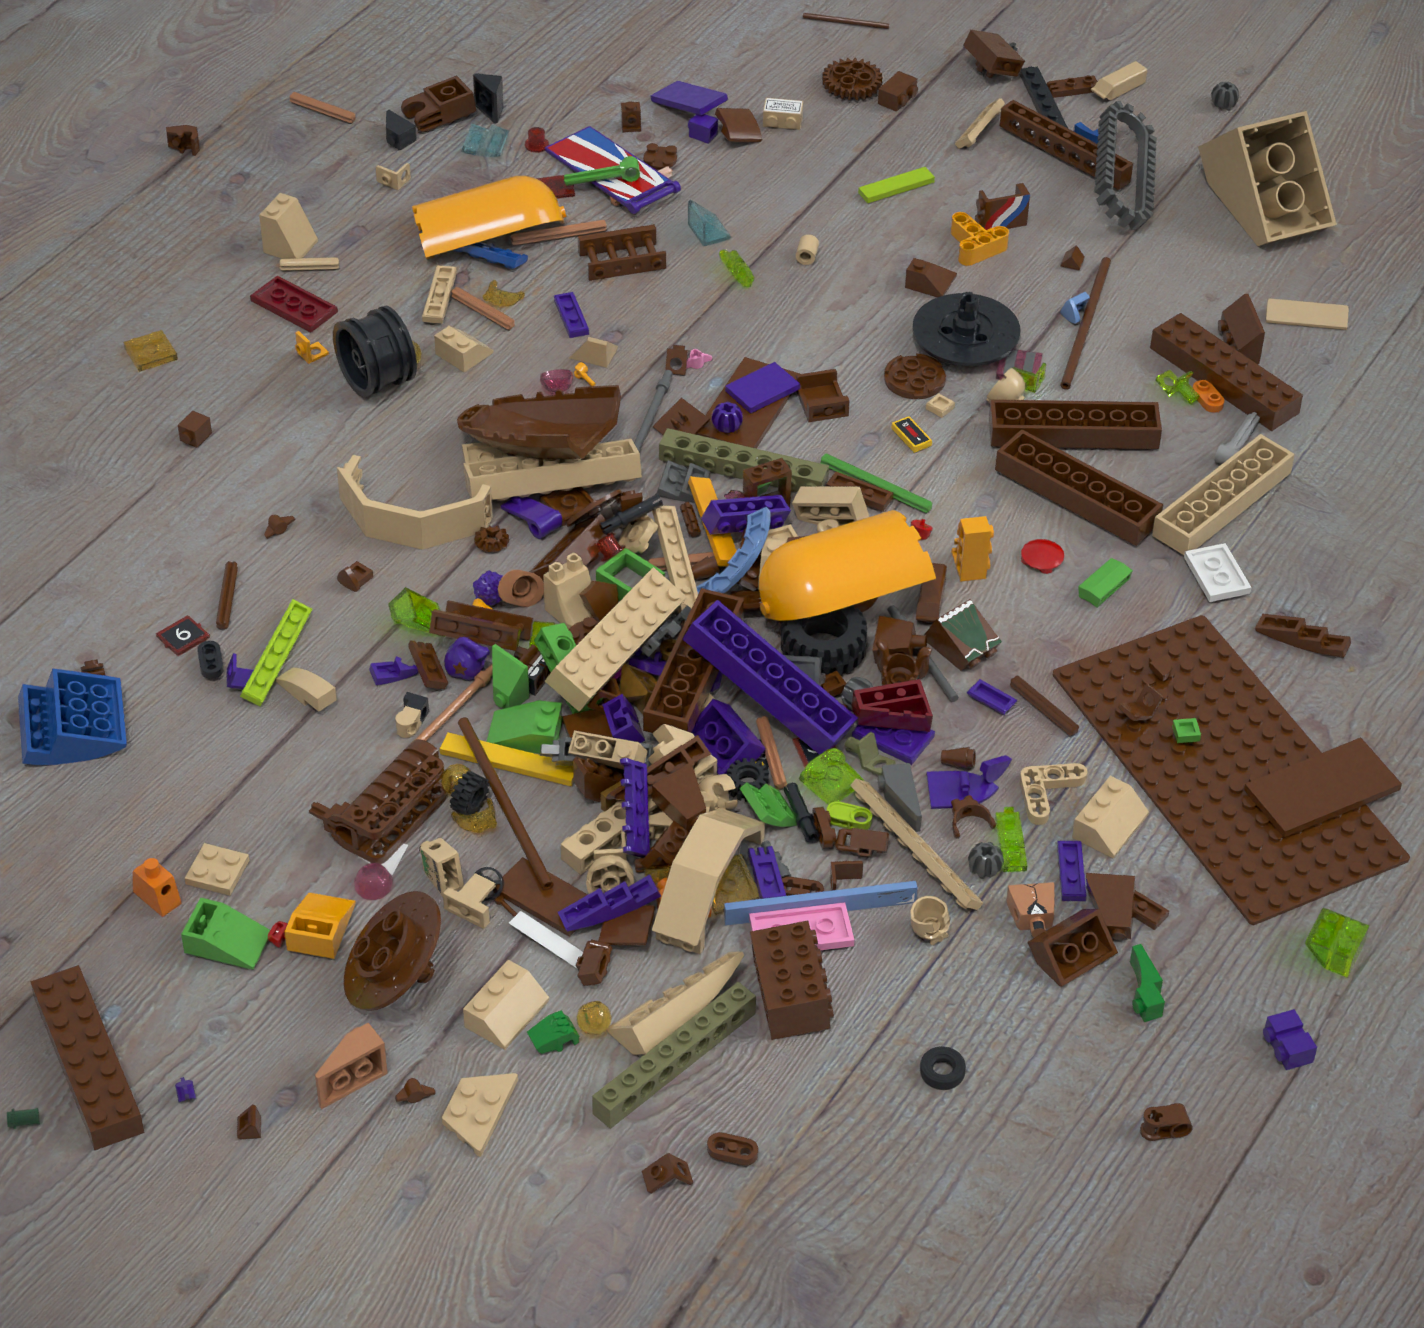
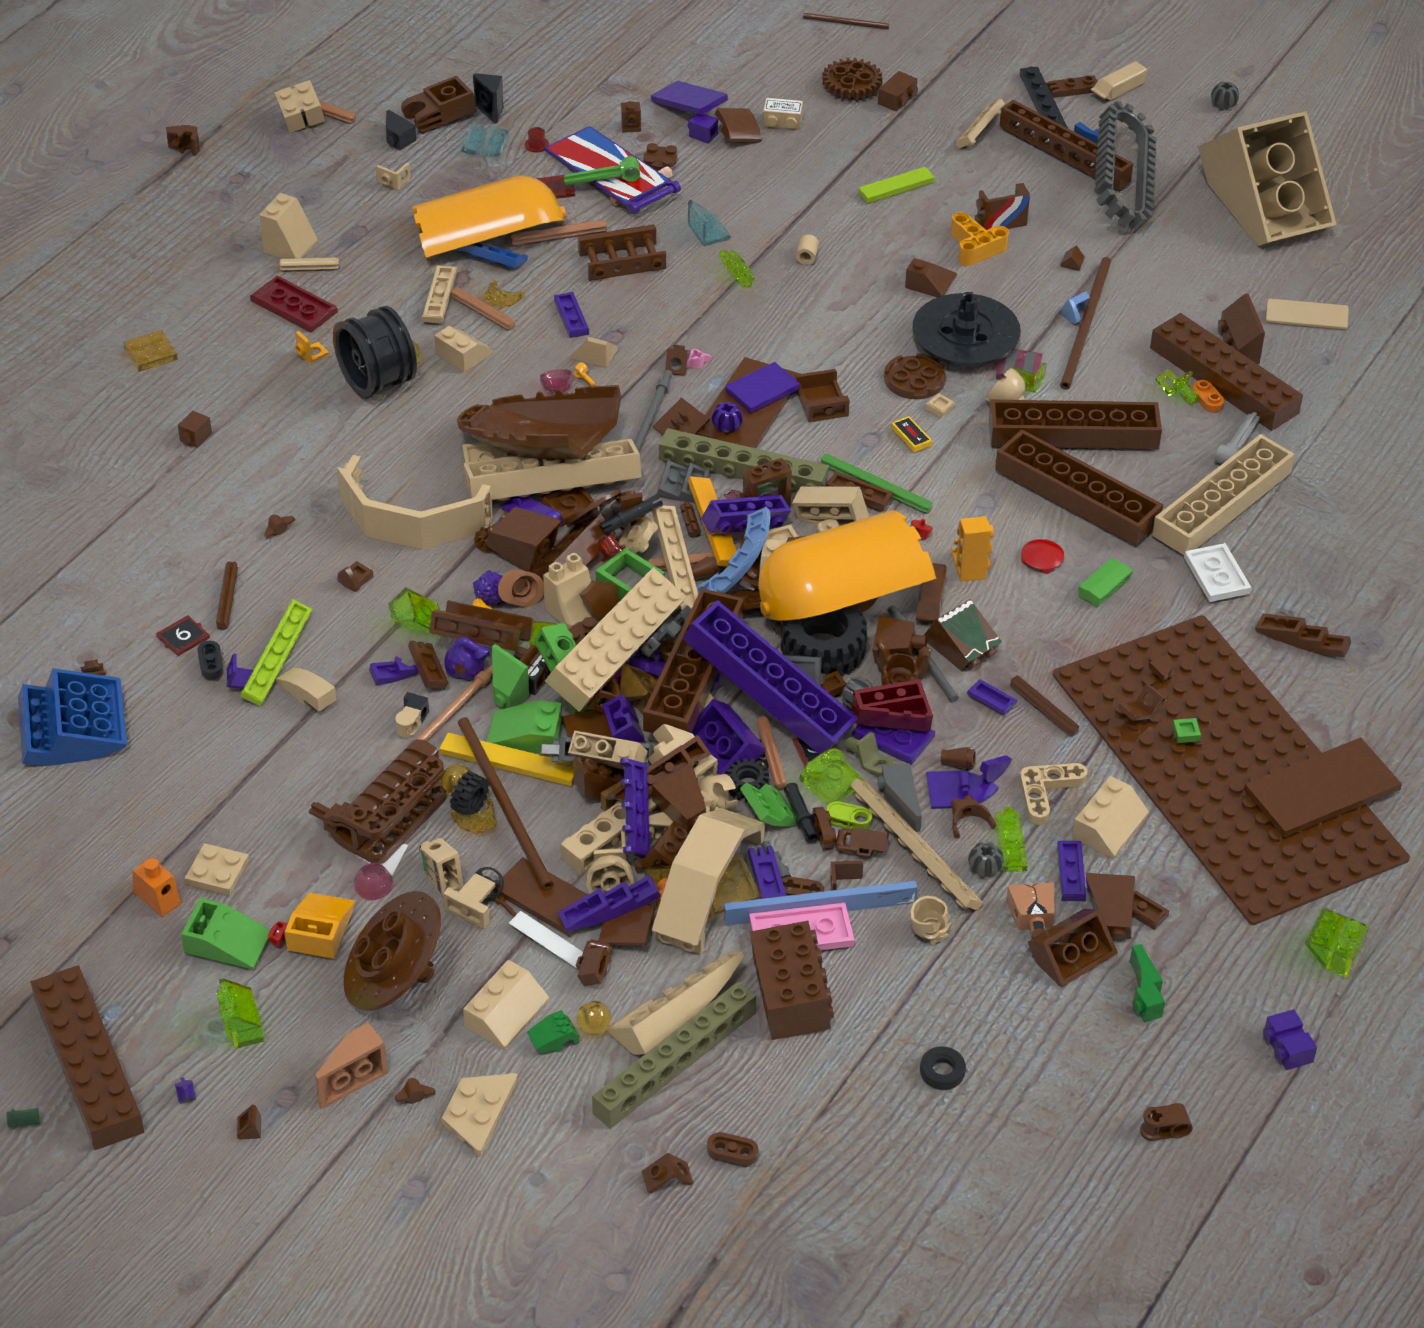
reddish brown piece [963,30,1025,78] -> none
none -> clear neon green slope [216,978,264,1049]
none -> tan piece [274,80,325,133]
none -> reddish brown slope [487,507,561,572]

